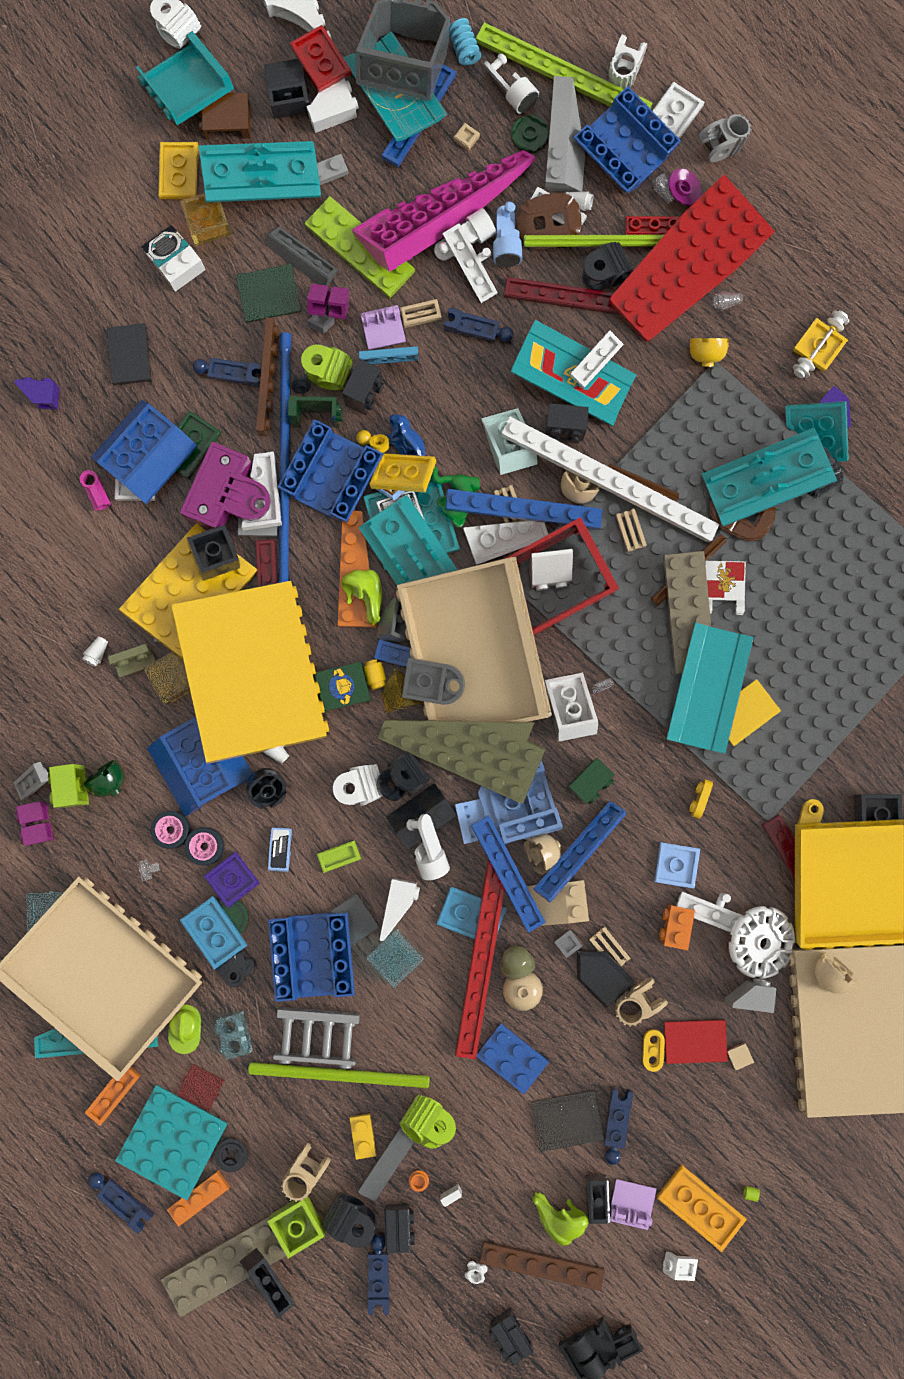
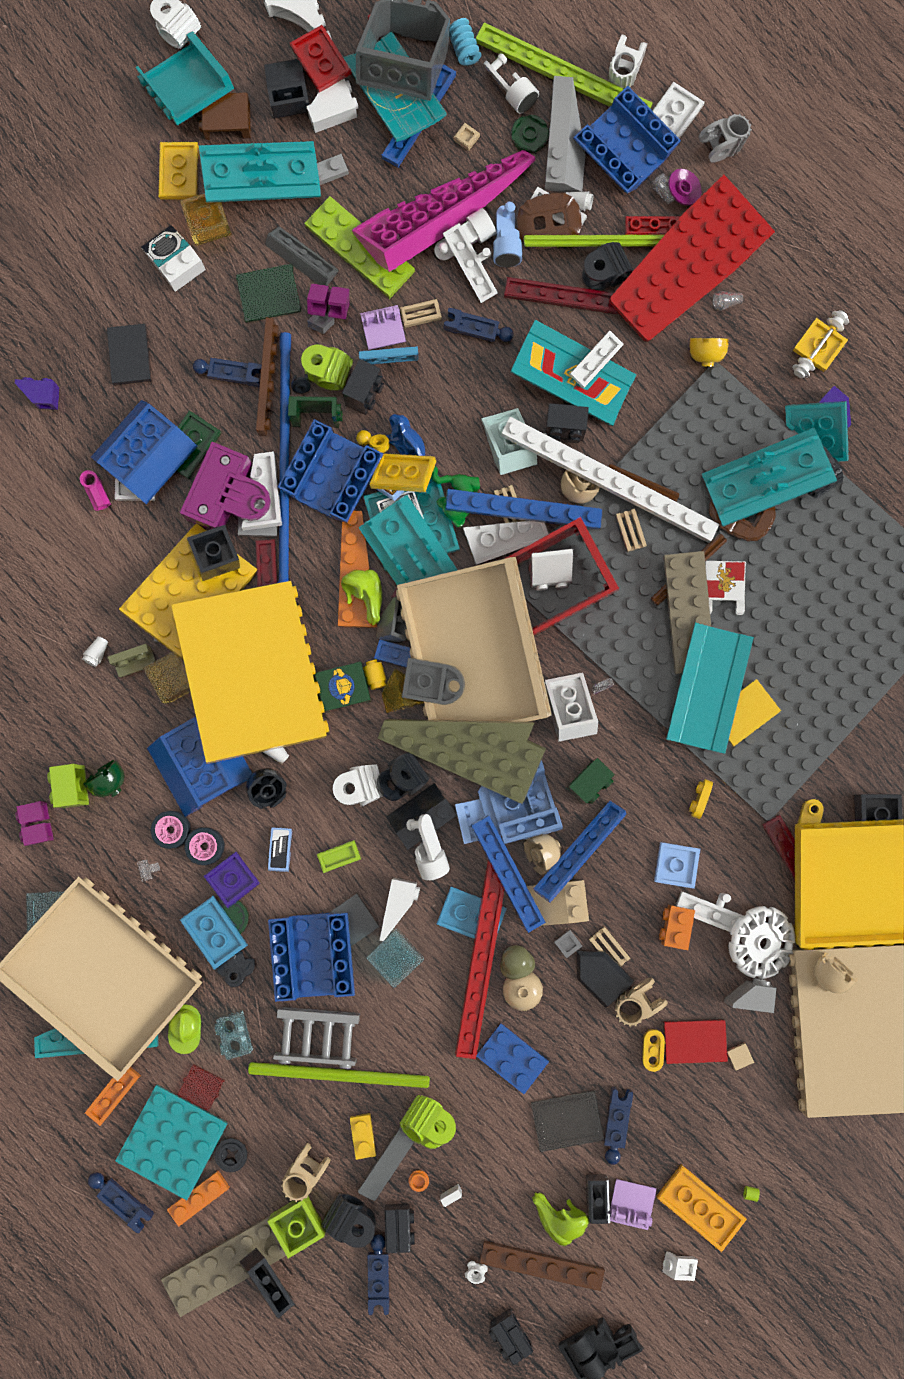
light grey plate [13,762,48,800] -> none

